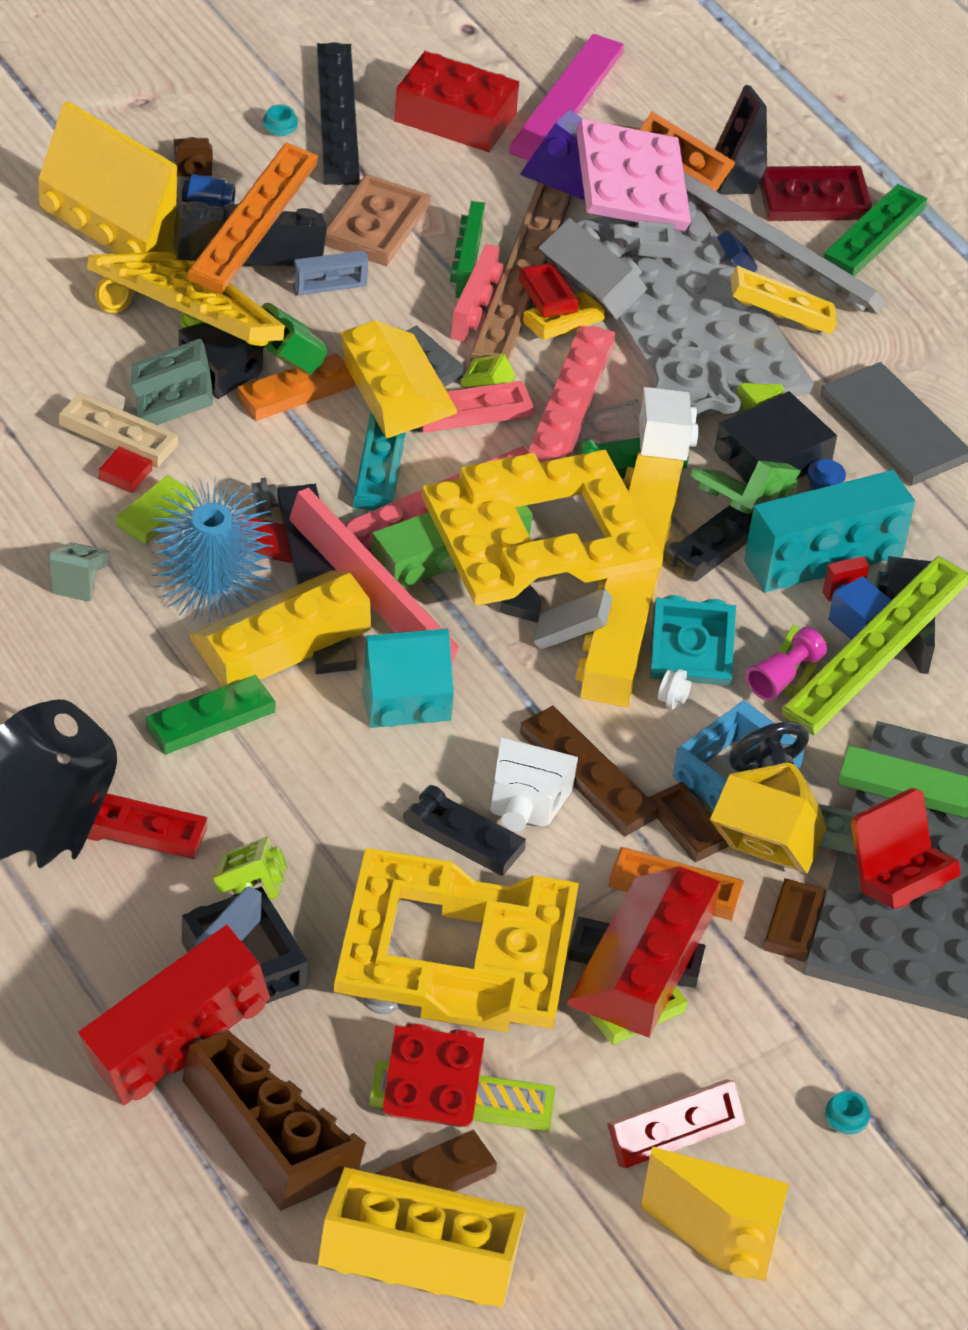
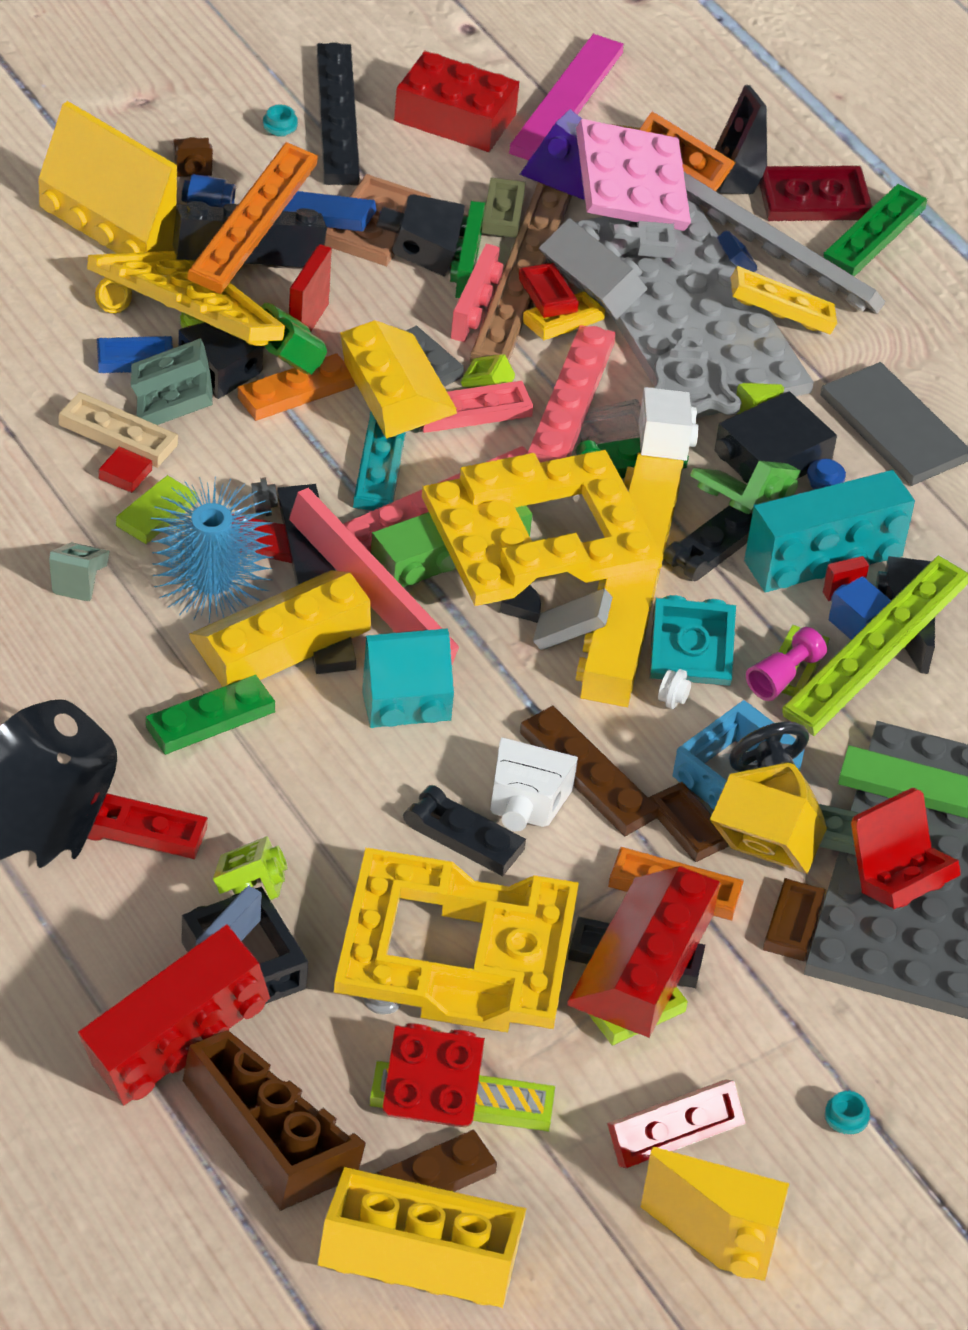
sand blue tile [293,250,369,296] -> none
none -> blue tile [97,336,173,373]
none -> blue tile [283,191,377,232]
none -> tile [289,244,332,331]
none -> black torso [376,194,465,276]
none -> olive plate [482,177,526,238]

